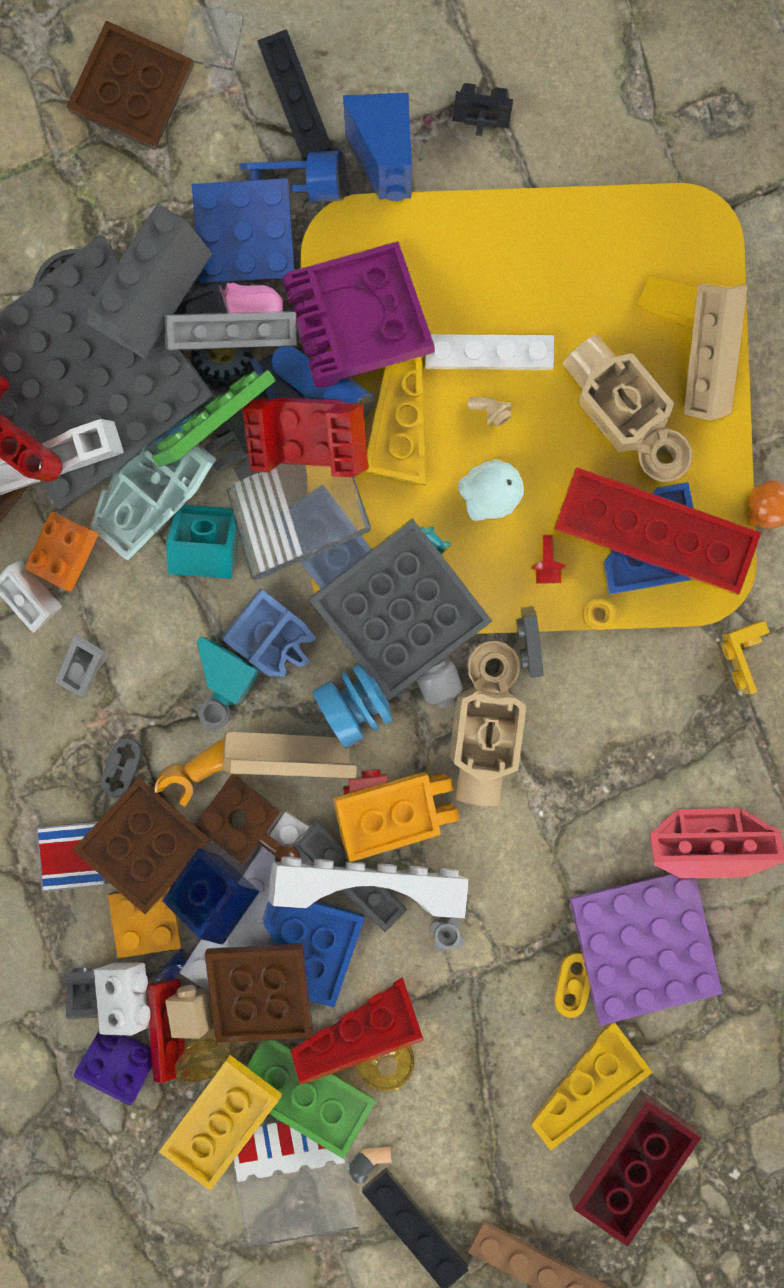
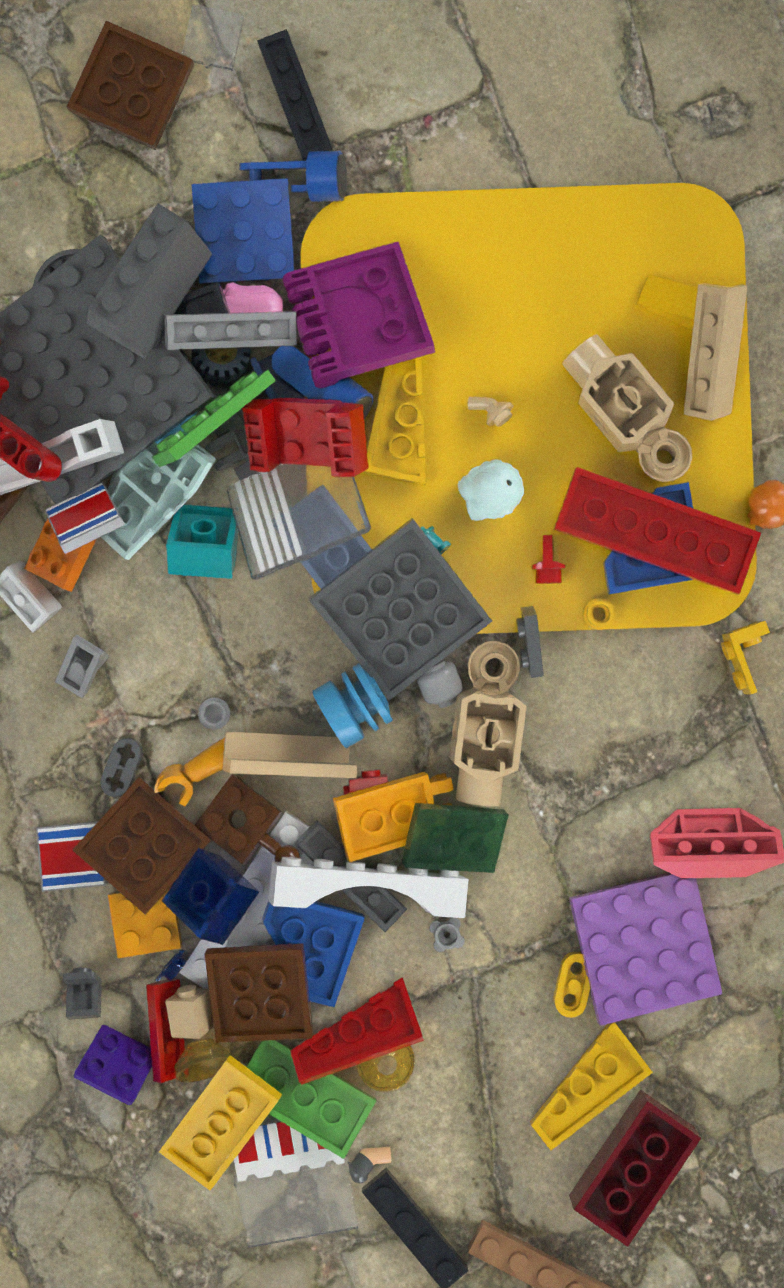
white brick [94,962,151,1035] -> none
teal slope [197,636,262,706] -> none
medium blue plate [221,588,316,677] -> none
blue slope [343,93,412,201] -> none
white plate [425,334,554,370] -> none
black hips [452,83,513,136] -> none
none -> tile [45,482,125,554]
none -> clear green plate [402,803,509,873]

